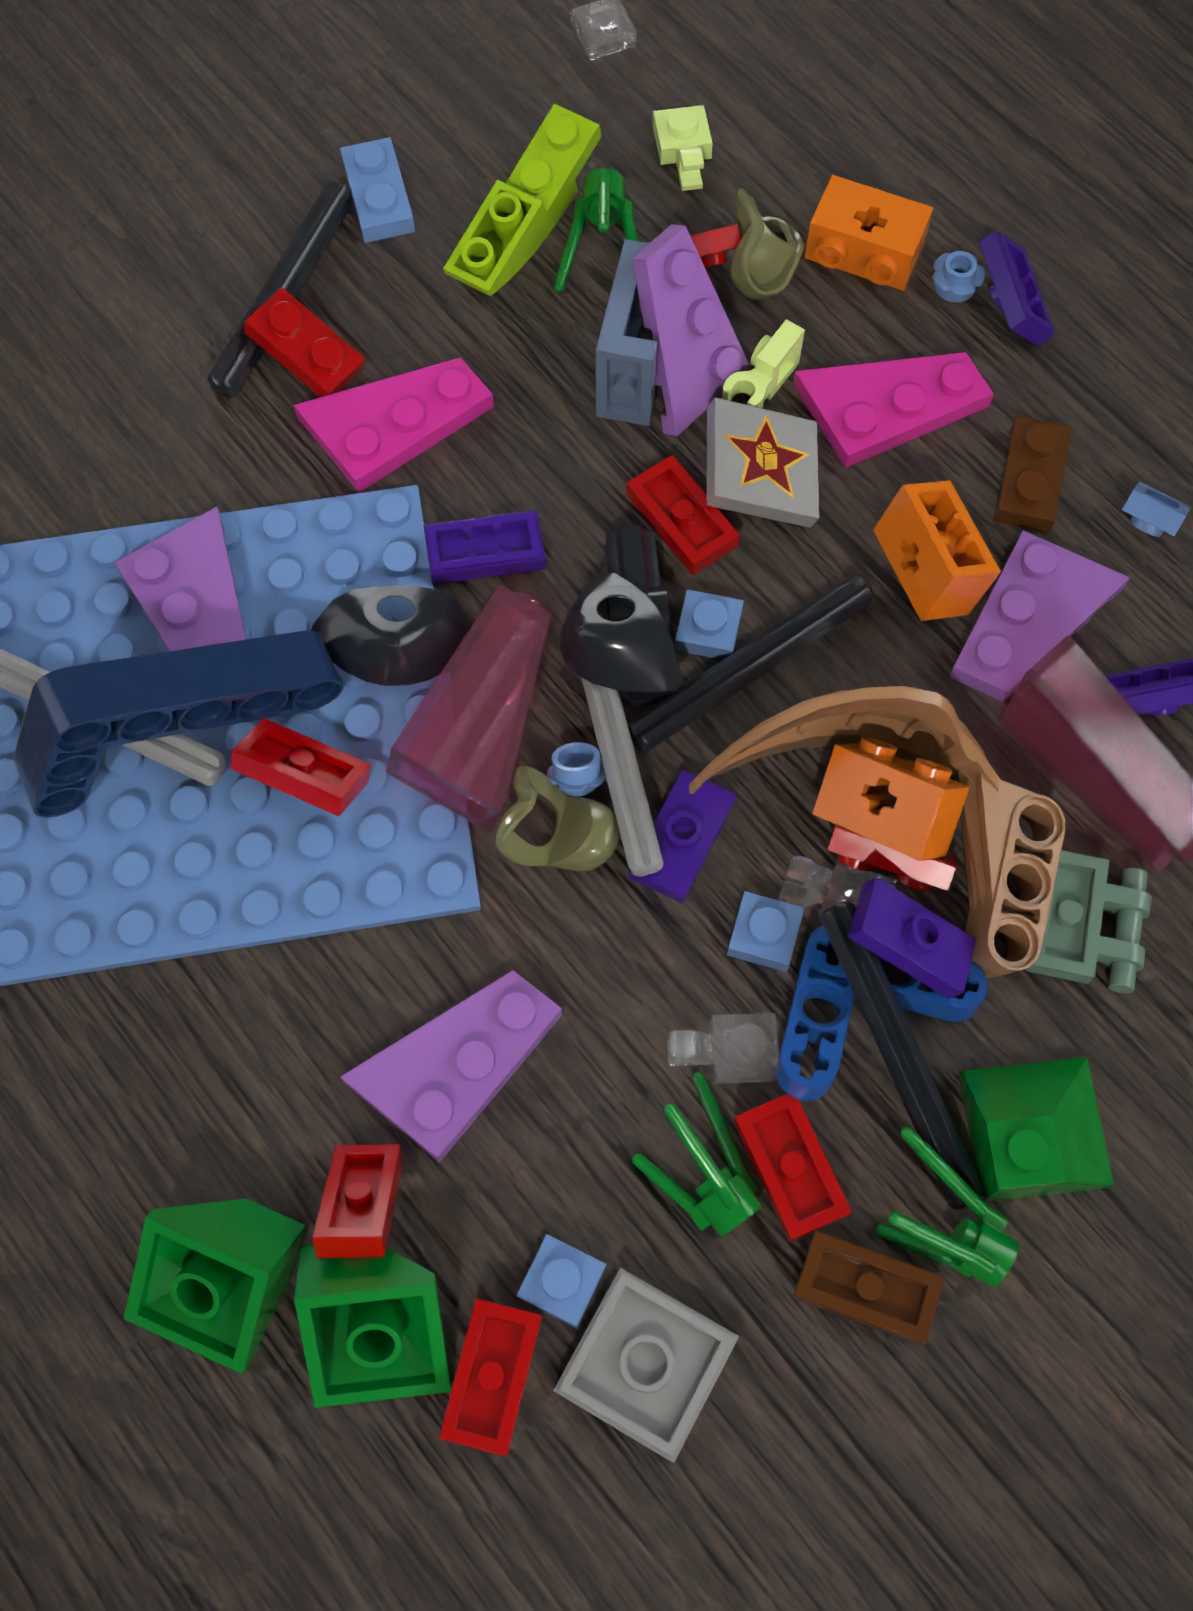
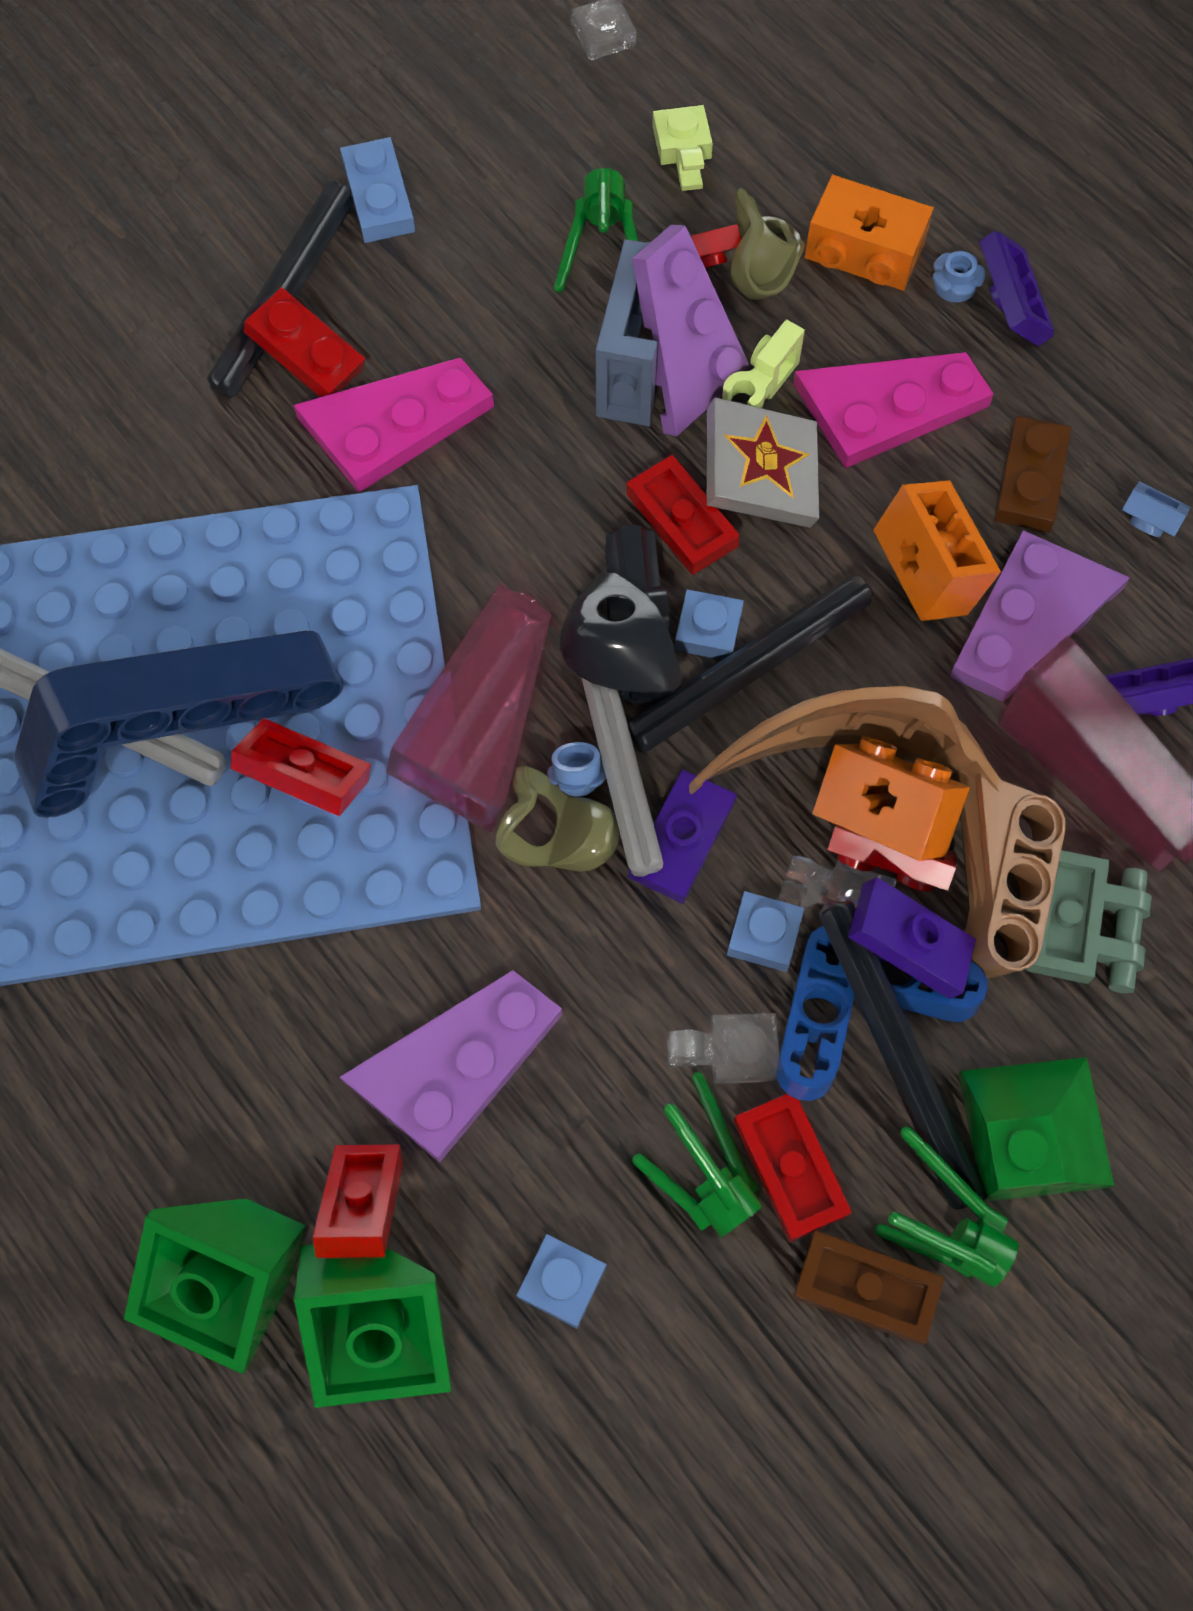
medium lavender wing [115,507,247,651] -> none
black piece [311,585,476,686] -> none
dark purple plate [423,510,546,585] -> none
red plate [439,1298,543,1457] -> none
lime slope [443,103,602,296] -> none
light grey tile [553,1268,739,1463] -> none

